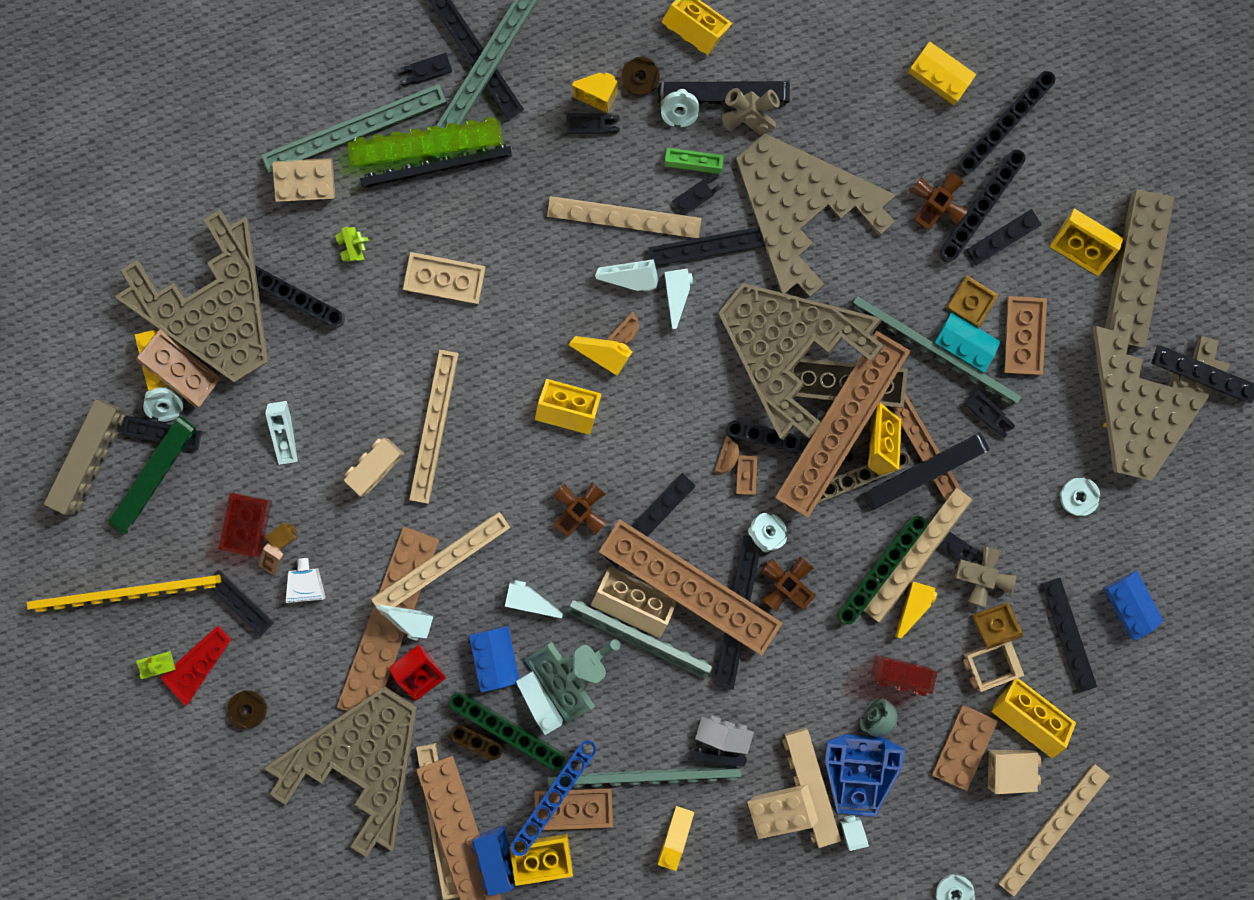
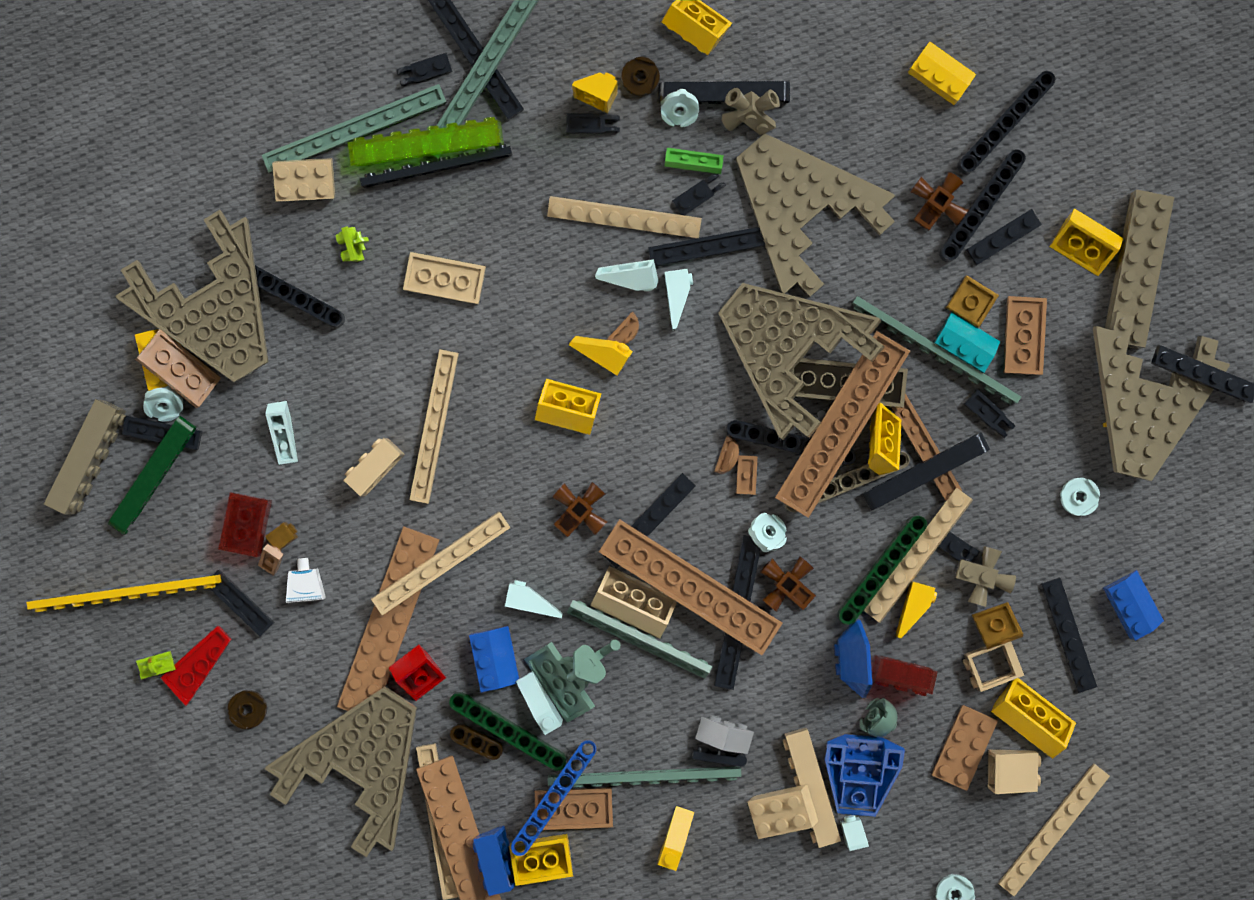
light aqua slope [376,604,433,640] -> none
none -> blue wedge [834,619,872,698]

